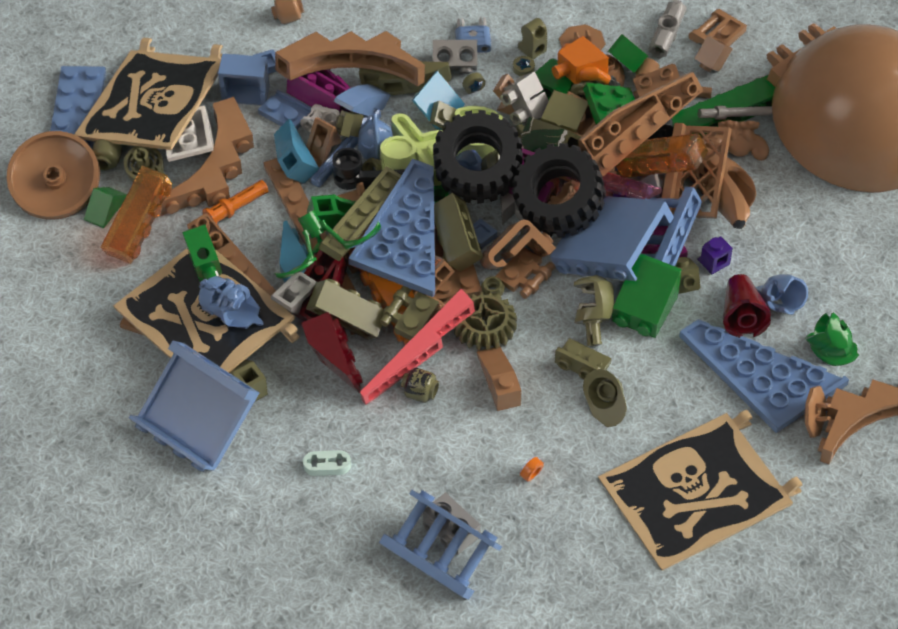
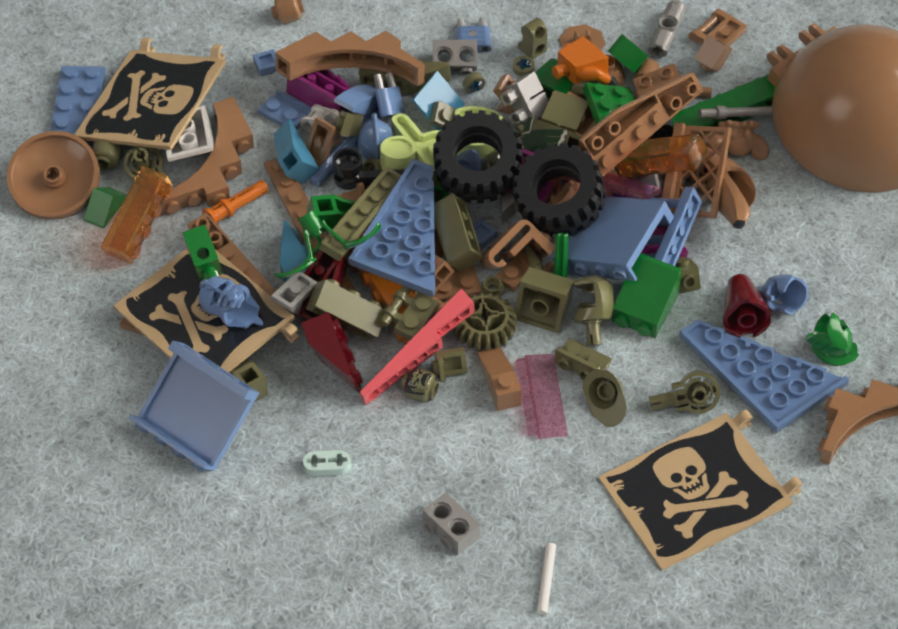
medium blue piece [218,54,270,105] -> none
medium blue fence [379,490,502,600] -> none
orange tile [520,457,544,482] -> none
dark purple brick [697,236,733,275] -> none
medium nougat piece [805,386,831,438] -> none
none -> medium blue piece [374,72,405,118]
none -> olive bracket [431,347,467,383]
none -> olive slope [515,266,575,334]
none -> clear pink windscreen [515,354,568,439]
none -> olive piece [523,245,544,271]
none -> white bar [537,543,556,615]
none -> green axle [554,233,569,278]
none -> olive pin [648,370,720,414]

